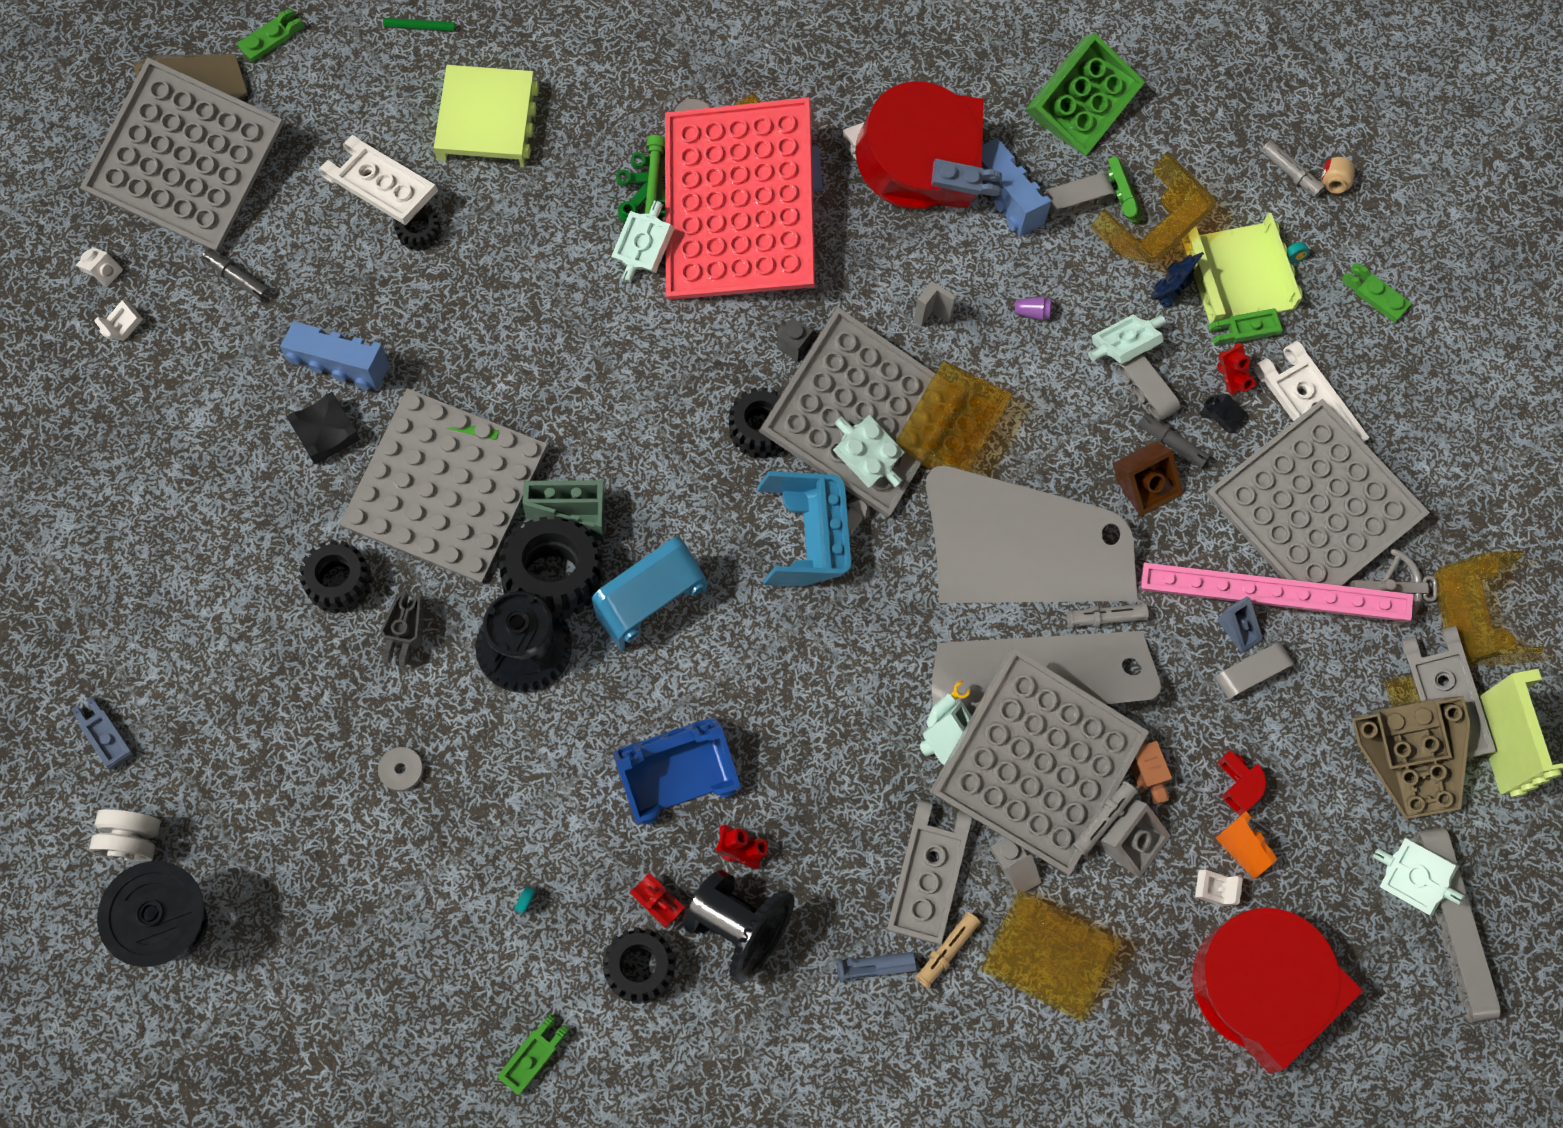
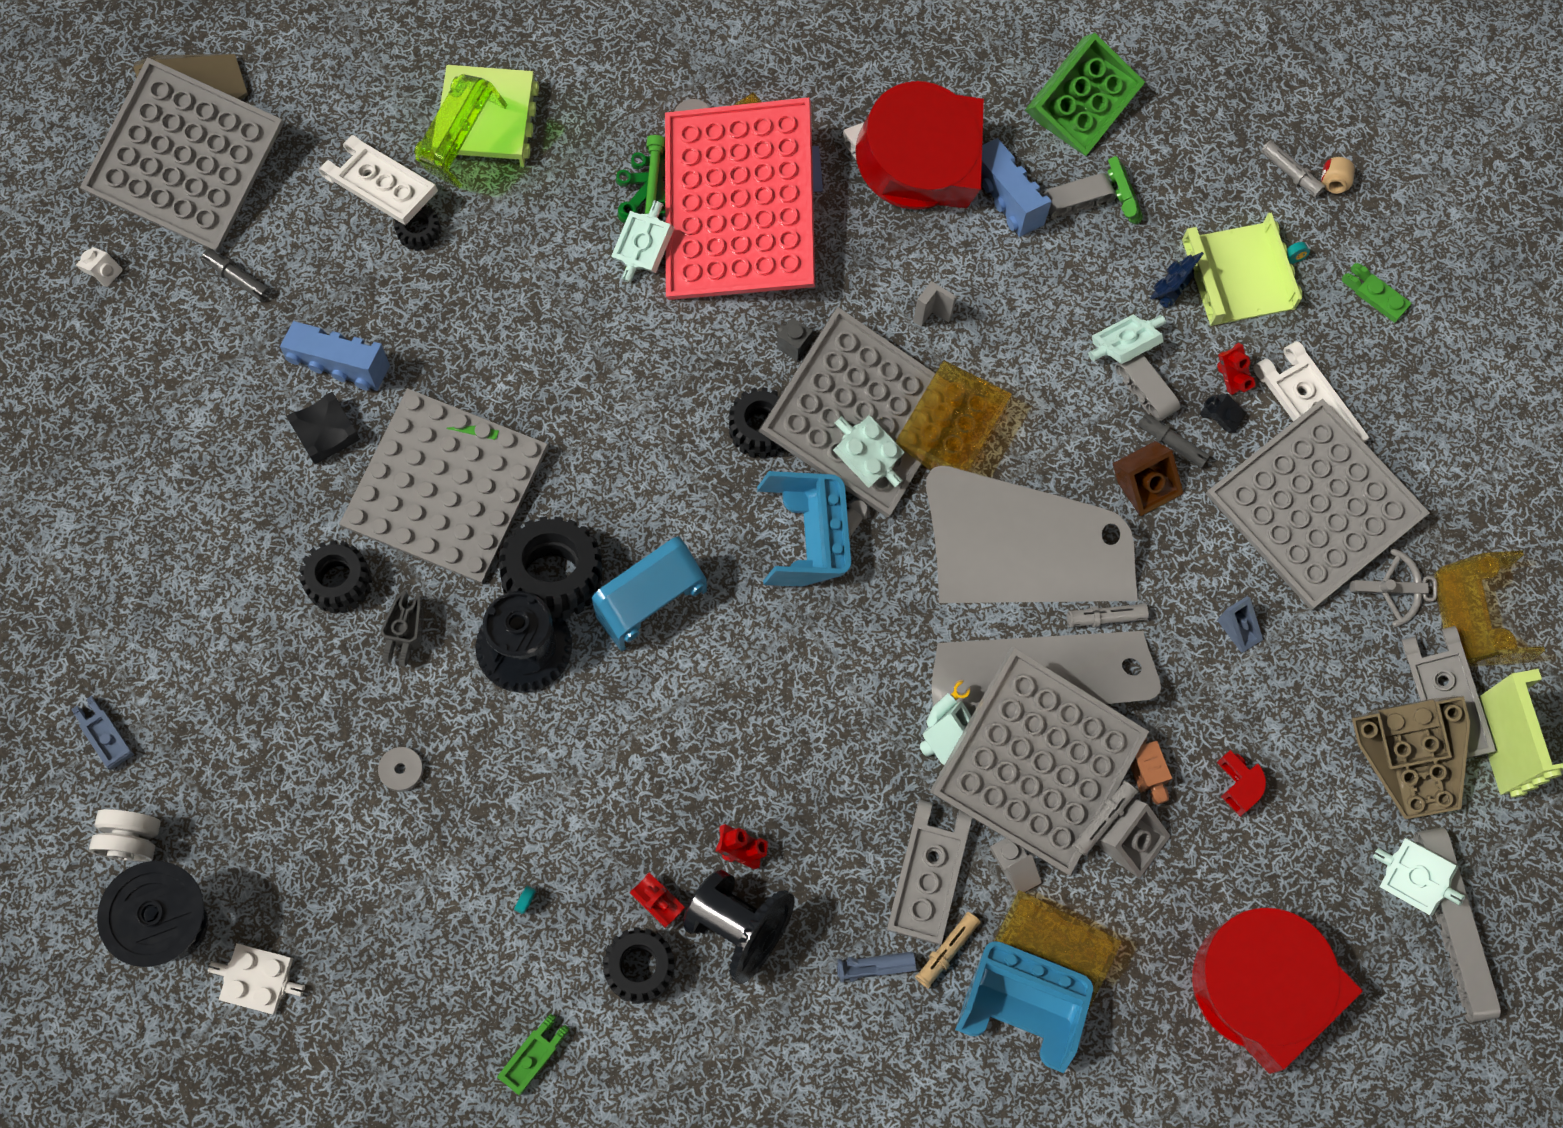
white bracket [94,300,143,341] -> none
bright green hinge [236,9,305,63] -> none
green bar [383,18,456,32] -> none
sand green wedge [523,480,605,542] -> none
blue windscreen [613,718,741,825] -> none
sand blue hinge [931,159,1002,196] -> none
medium lavender cone [1015,296,1052,321] -> none
clear yellow windscreen [1090,151,1215,263] -> none
bright pink plate [1140,563,1413,622] -> none
white bracket [1195,870,1243,906] -> none
bright green hinge [1208,308,1283,346] -> none
light grey beam [1215,642,1295,701] -> none
orange slope [1215,811,1277,879] -> none
clear yellow tile [1384,675,1419,707] -> none
none -> white plate [208,943,305,1015]
none -> clear neon green windscreen [414,74,507,189]
none -> dark azure windscreen [955,941,1093,1073]

